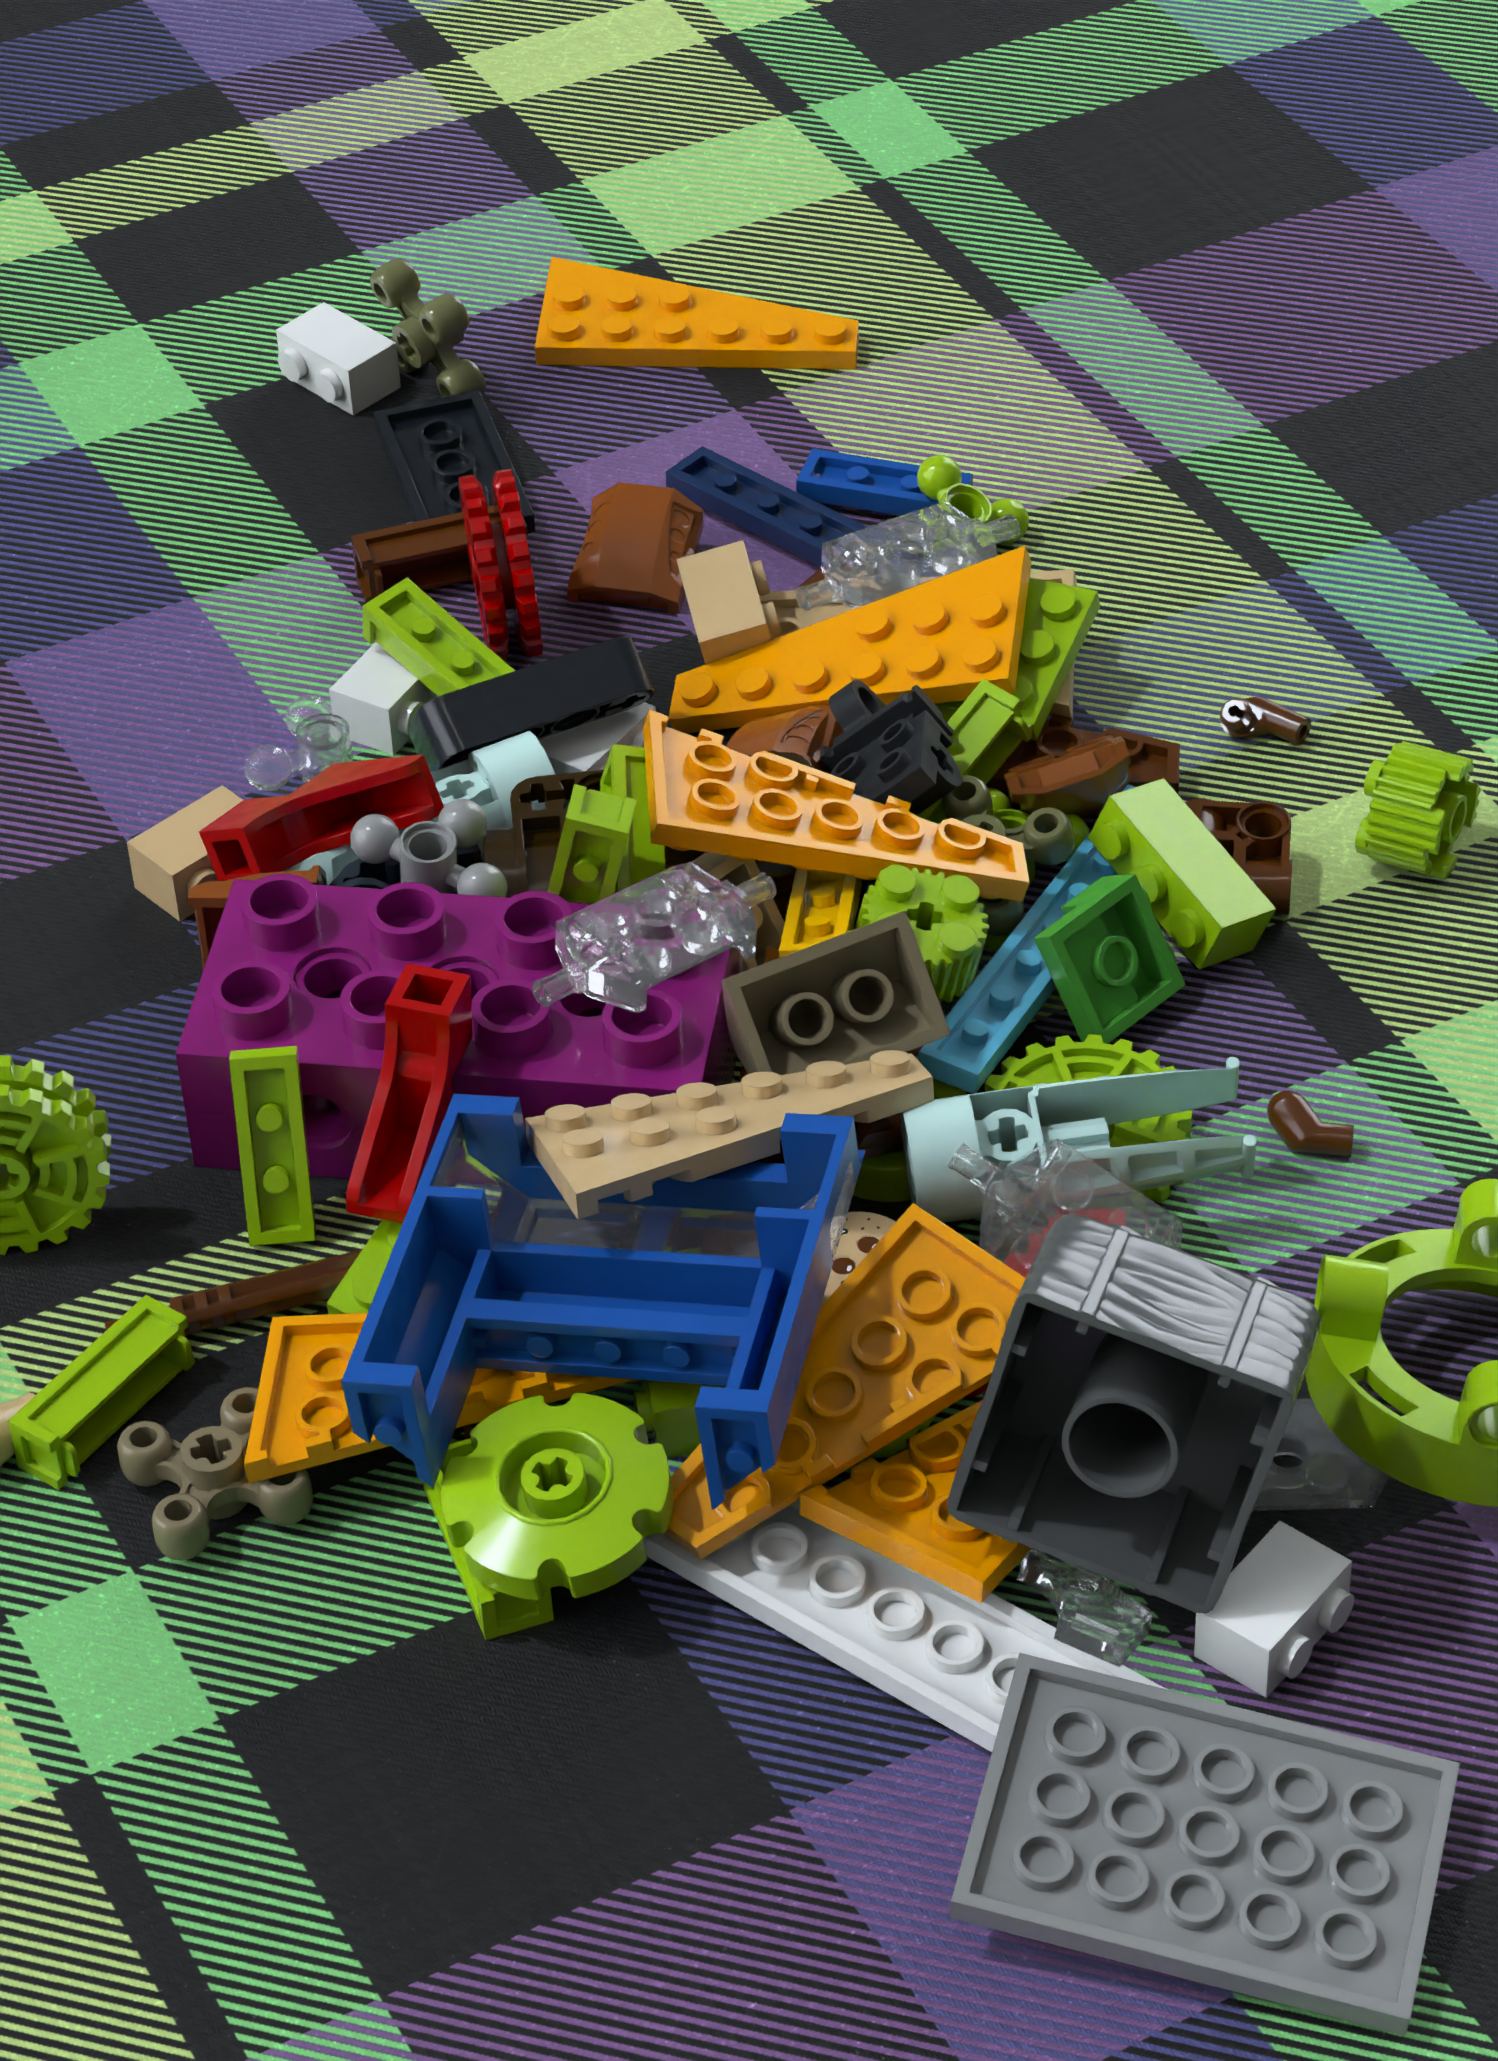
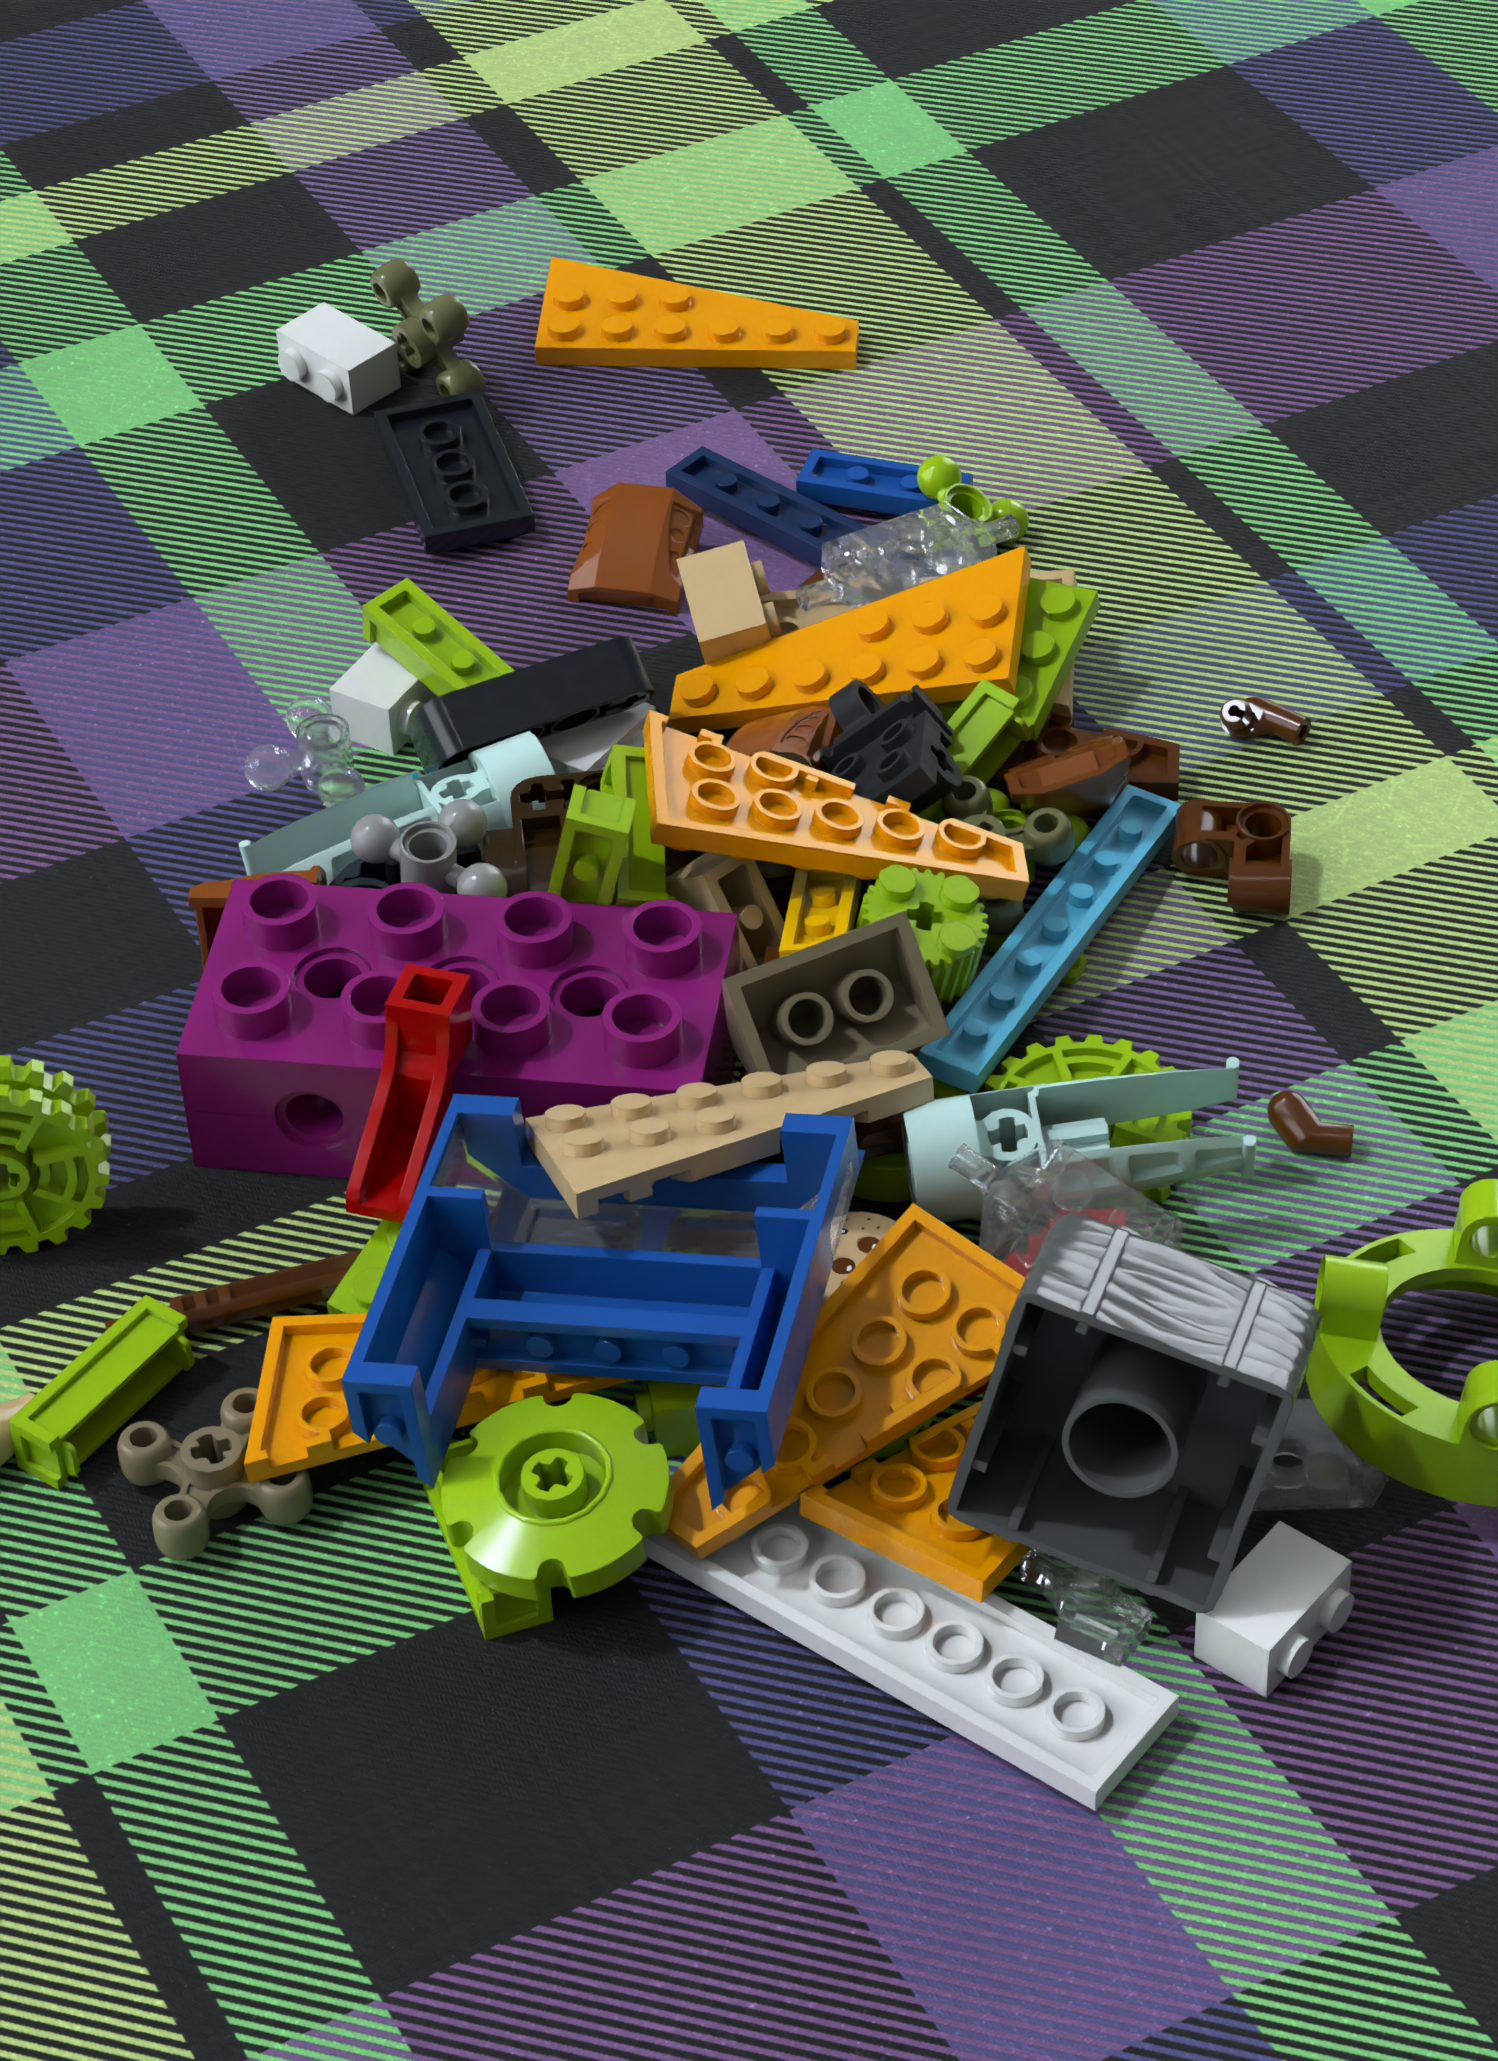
tan brick [127,785,243,921] -> none
red arch [199,754,444,881] -> none
lime plate [229,1046,316,1246] -> none
reddish brown container [351,505,528,604] -> none
red piece [458,469,543,662] -> none
clear plate [532,862,776,1013] -> none
light grey plate [948,1653,1460,2036] -> none
bright green plate [1034,874,1186,1044] -> none
lime brick [1088,778,1276,970] -> none
lime brick [1355,741,1481,879] -> none

